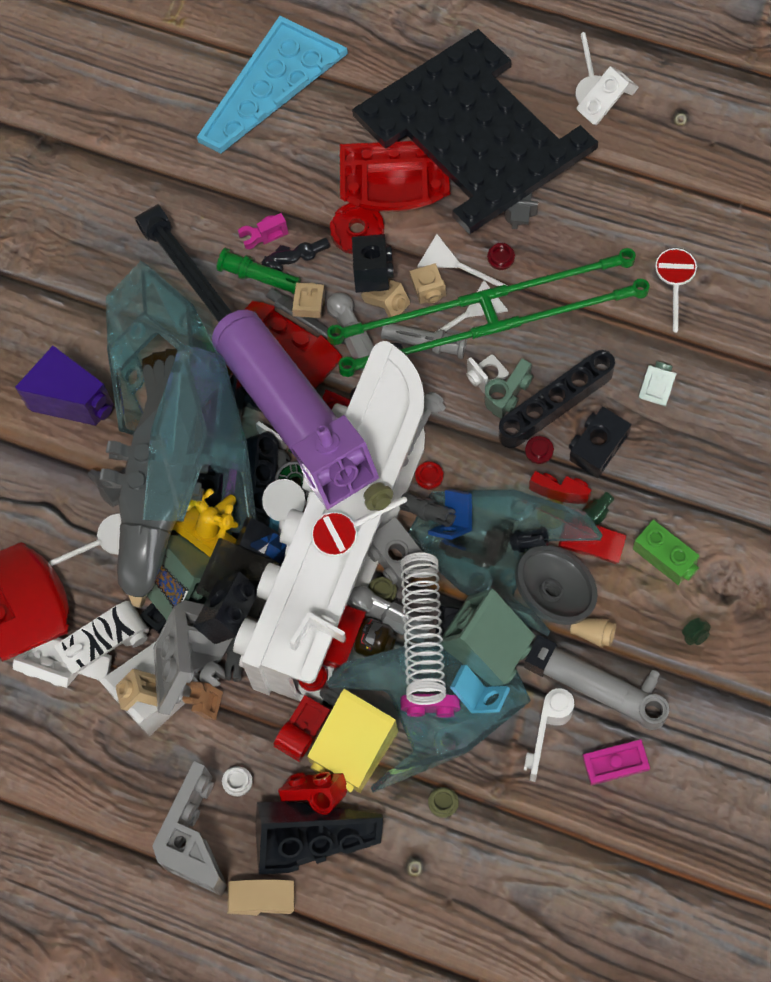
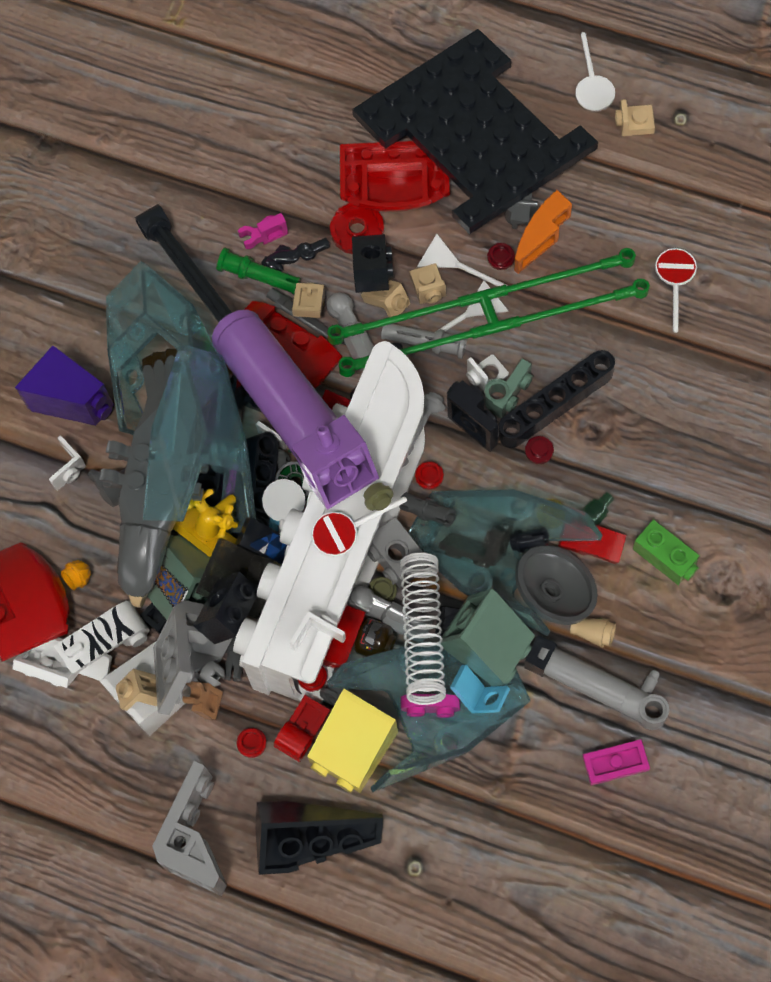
white piece [49,513,121,566] -> none
medium azure wing [197,16,348,154] -> none
white plate [222,766,253,797] -> none
tan slope [227,880,294,916] -> none
red plate [278,771,347,815] -> none
blue bracket [428,489,472,540] -> none
olive plate [428,787,459,818] -> none
white door [524,688,574,782] -> none
red slope [529,471,592,504] -> none
black brick [568,406,632,478] -> none
white bracket [577,66,639,125] -> none
bracket [638,361,677,406] -> none
clear green plate [682,618,711,645] -> none
none -> white bracket [49,435,86,491]
none -> light orange plate [61,560,91,590]
none -> red plate [237,727,267,758]
none -> black plate [447,380,498,452]
none -> orange slope [514,190,572,274]
none -> tan bracket [615,99,655,136]

